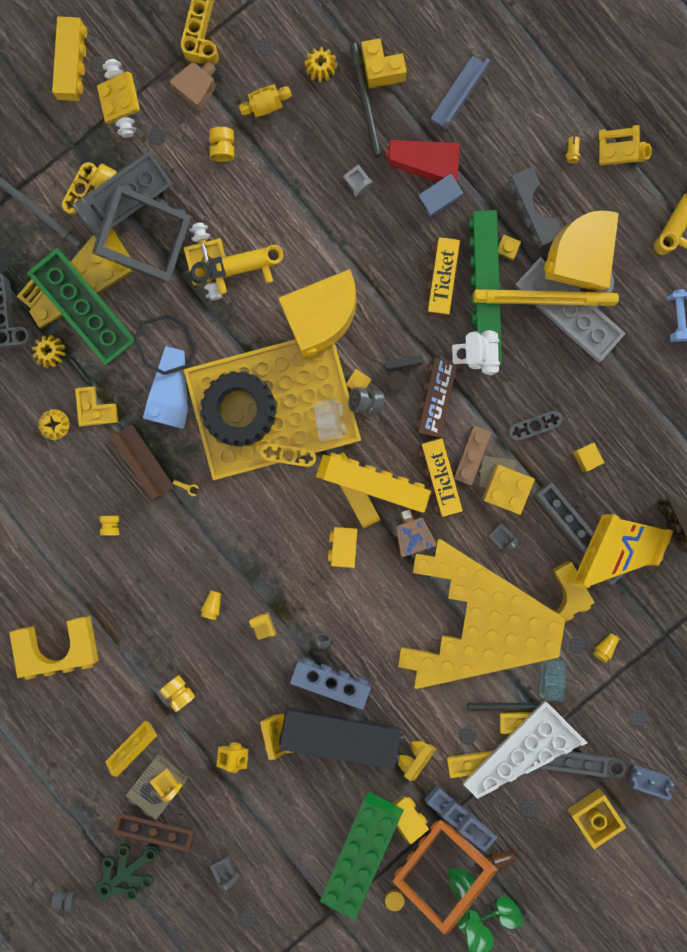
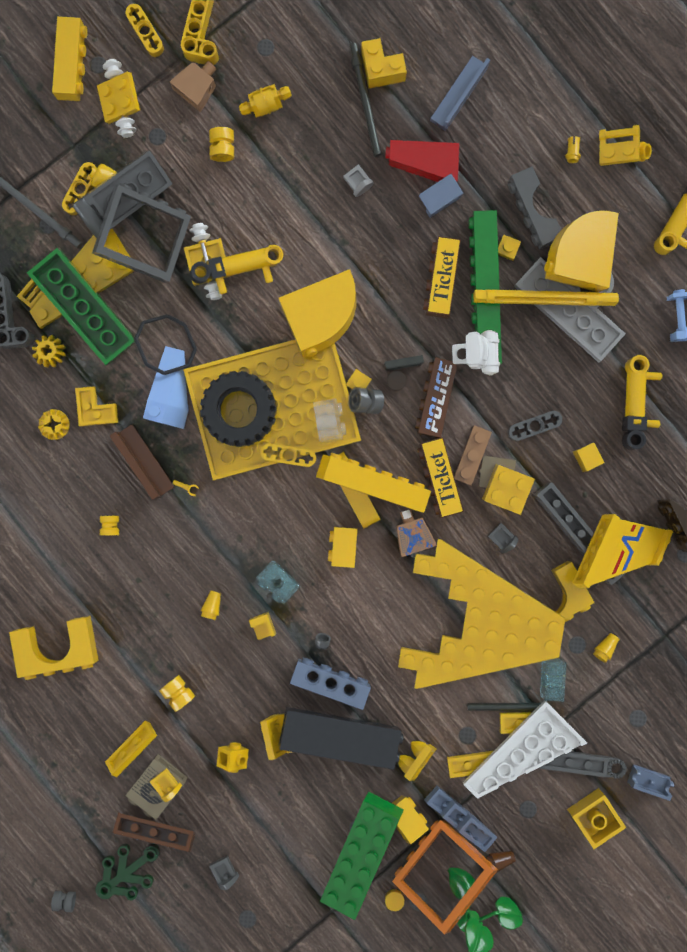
yellow gear [305,46,337,83] -> none
none -> yellow beam [126,4,164,57]
none -> clear light blue brick [256,560,301,604]
none -> yellow piece [622,355,662,450]

